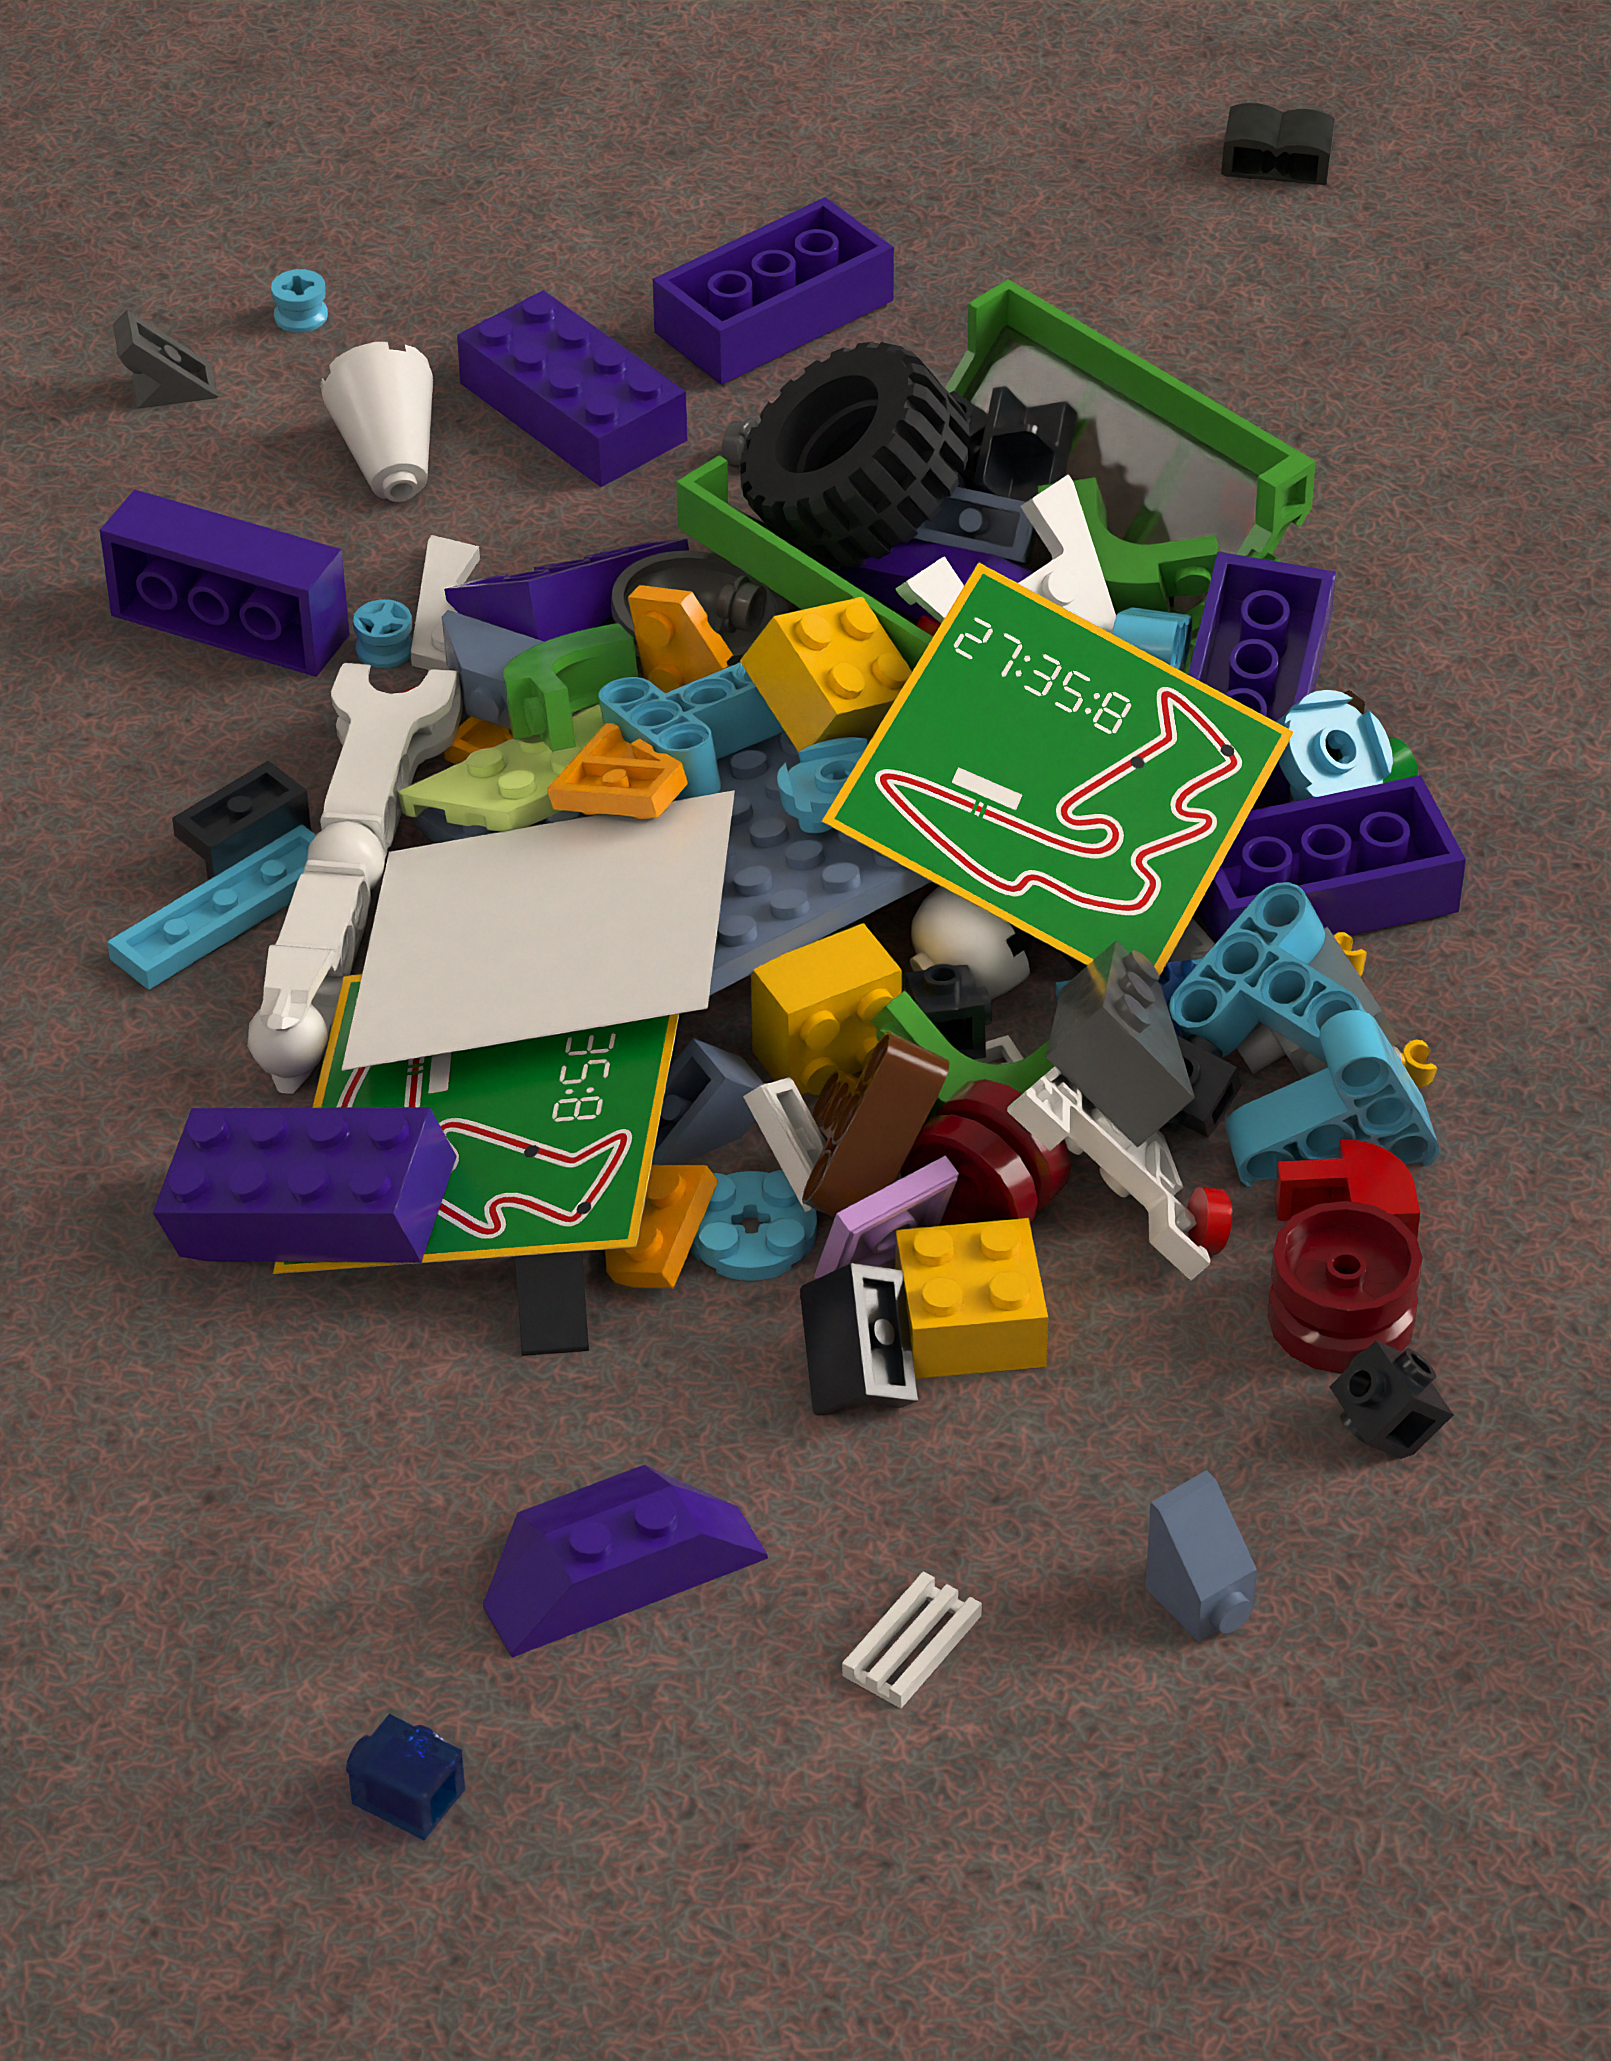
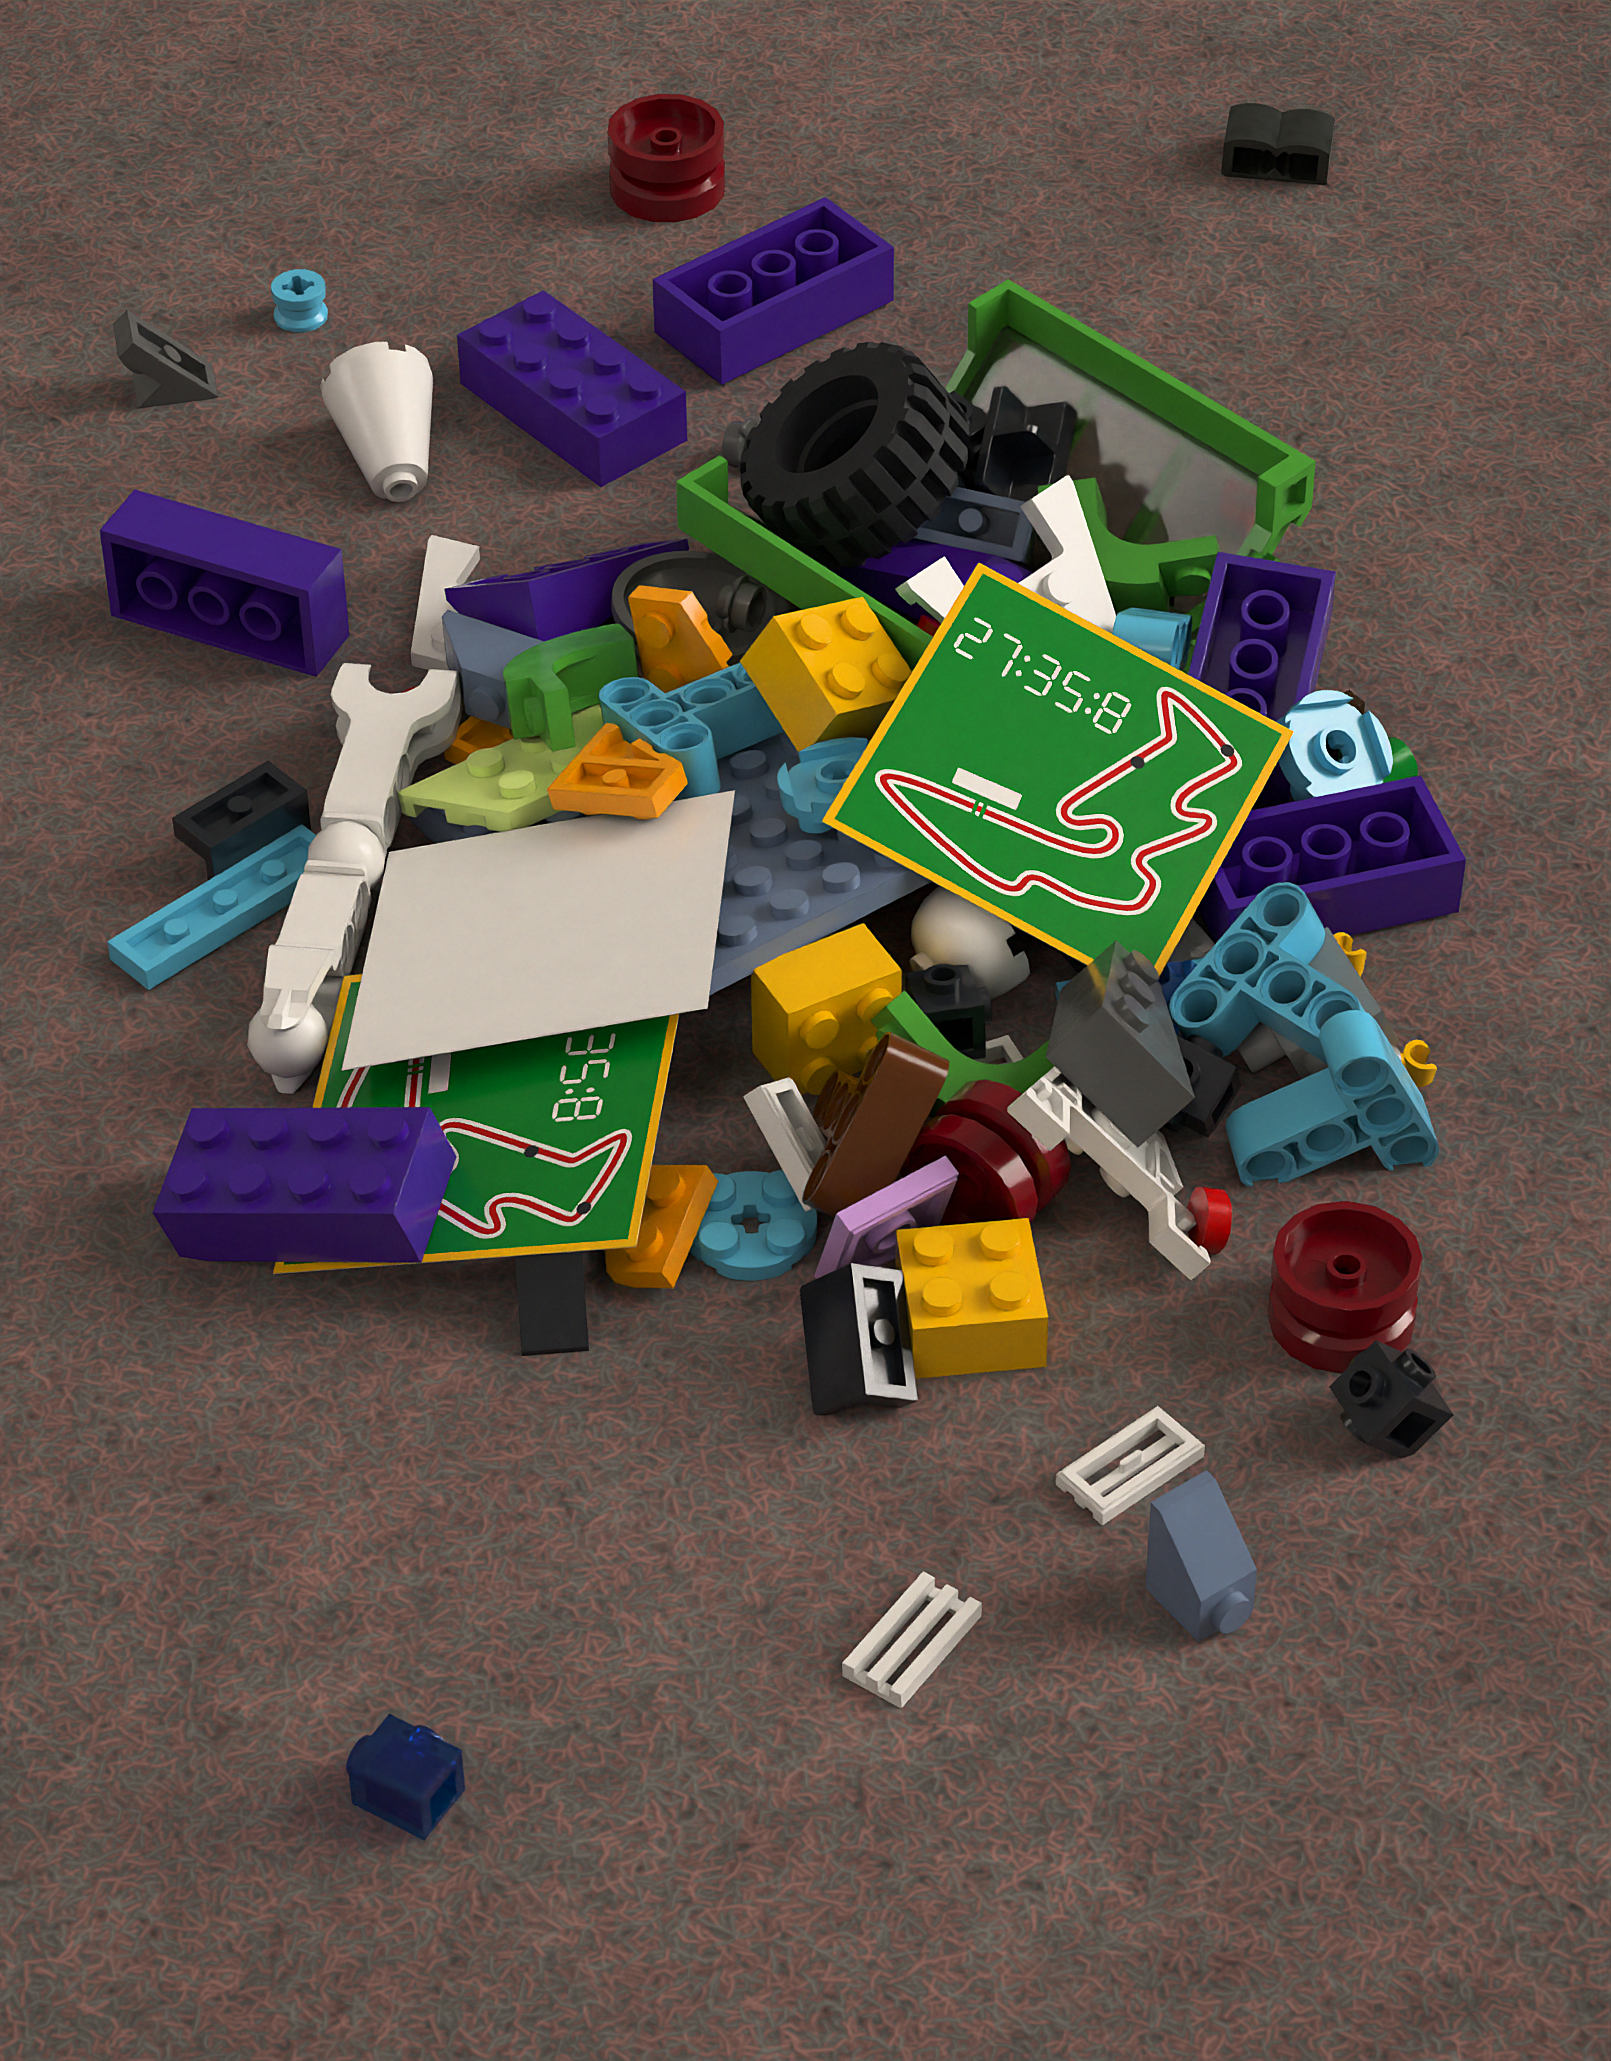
medium azure wheel [353,600,413,668] -> none
dark purple wedge [483,1465,768,1658] -> none
sand blue slope [651,1038,764,1165] -> none
red brick [1274,1139,1420,1239] -> none
none -> dark red wheel [607,94,725,223]
none -> white tile [1056,1406,1205,1525]

